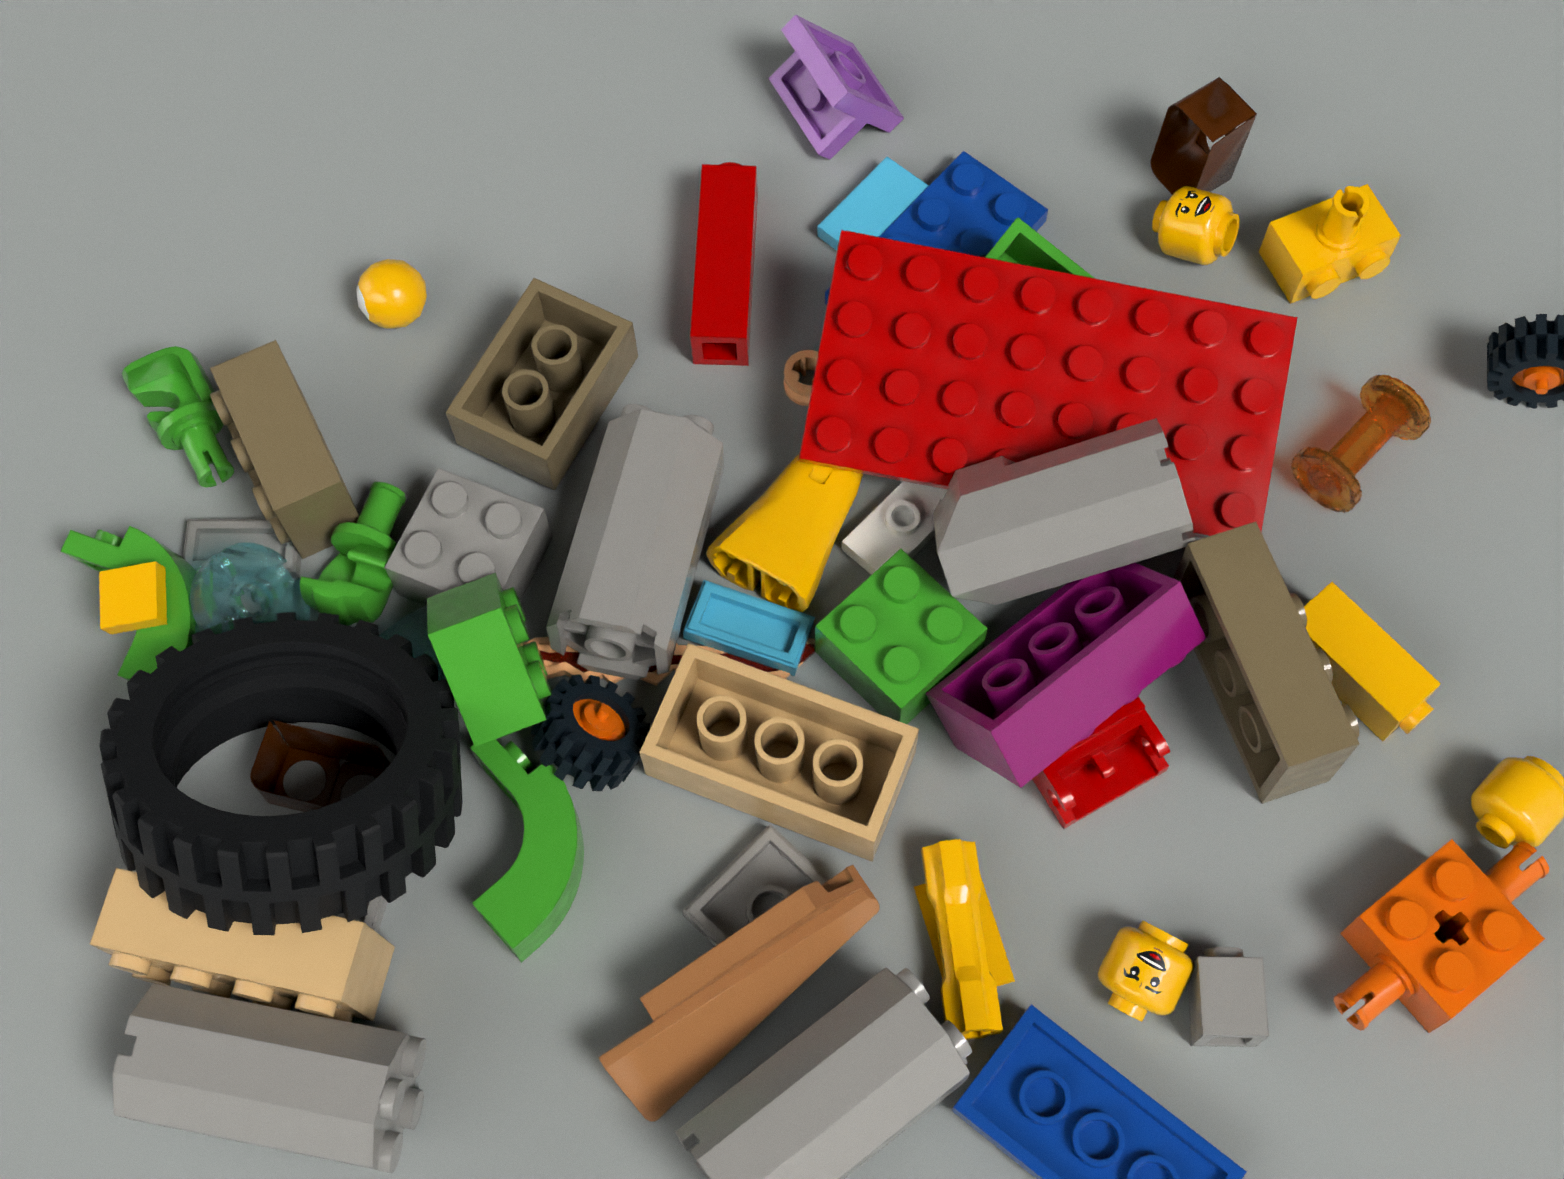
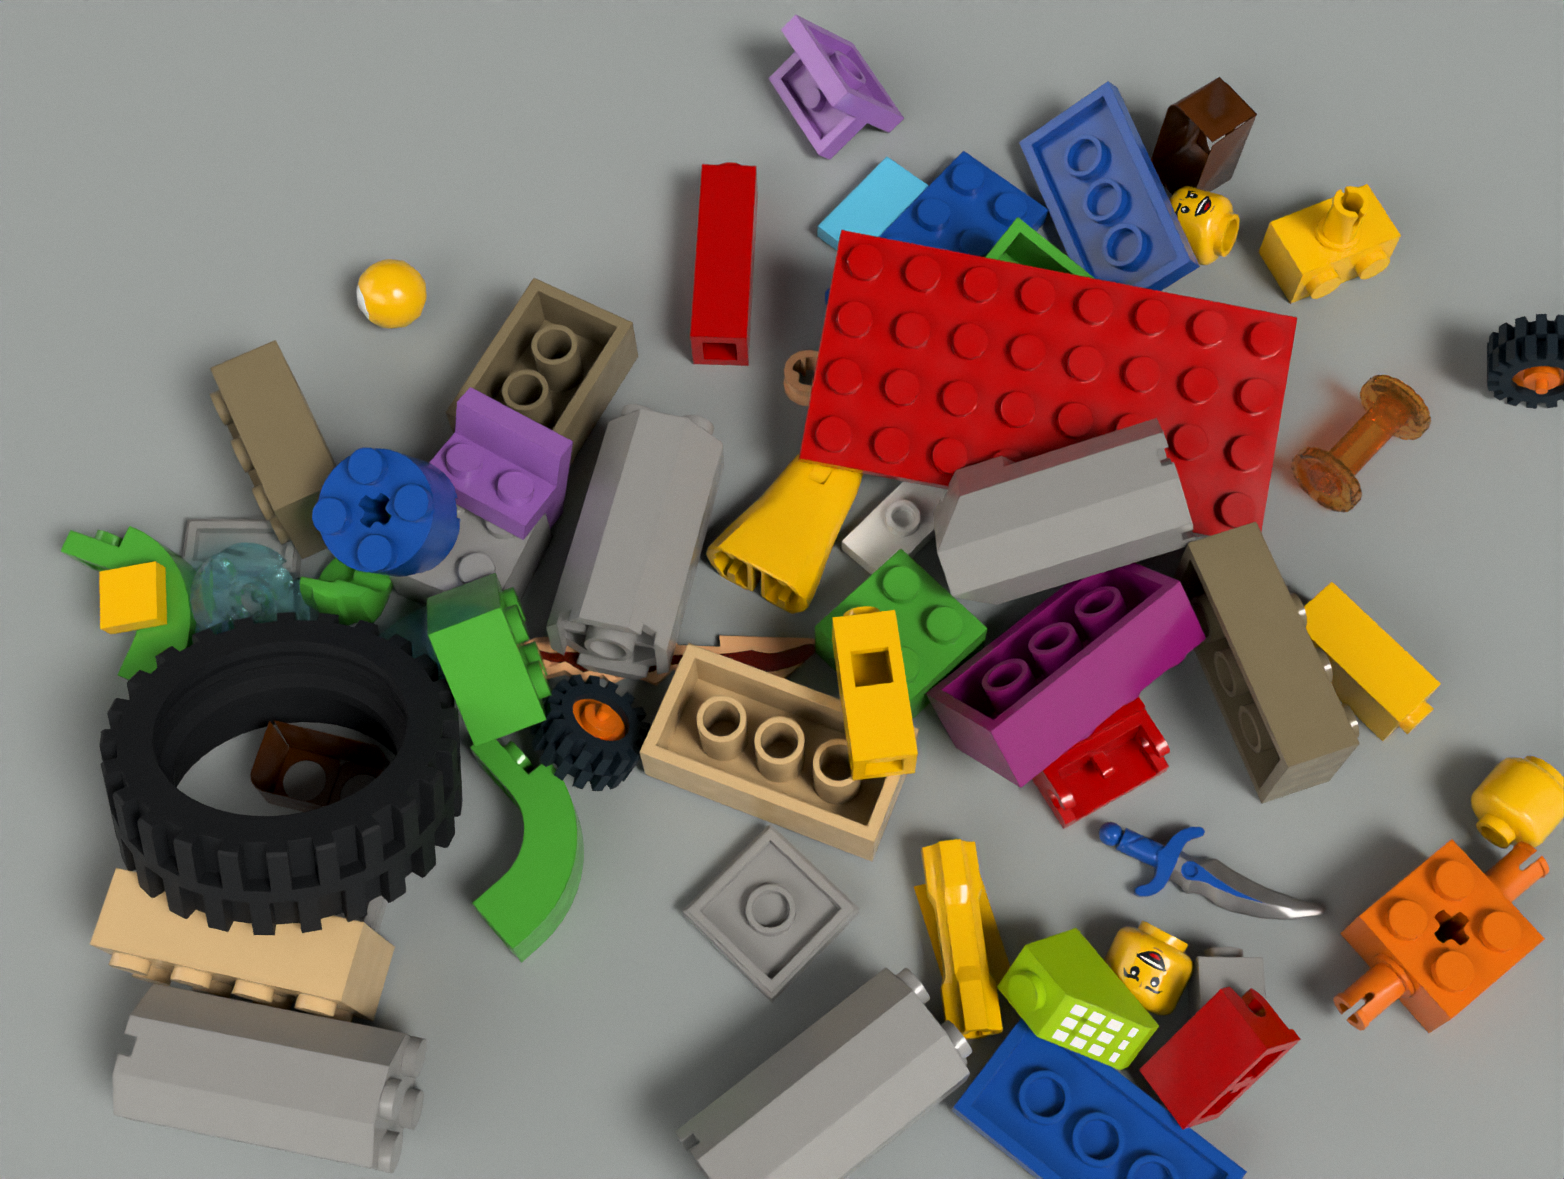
bright green piece [122,346,234,488] -> none
medium nougat wedge [599,865,880,1122] -> none
medium azure tile [683,580,815,676] -> none
none -> blue brick [312,447,460,577]
none -> medium lavender bracket [429,387,573,540]
none -> yellow brick [832,606,918,781]
none -> lime slope [997,928,1159,1070]
none -> blue plate [1019,81,1200,291]
none -> piece [1099,822,1326,920]
none -> red hinge [1139,987,1301,1130]

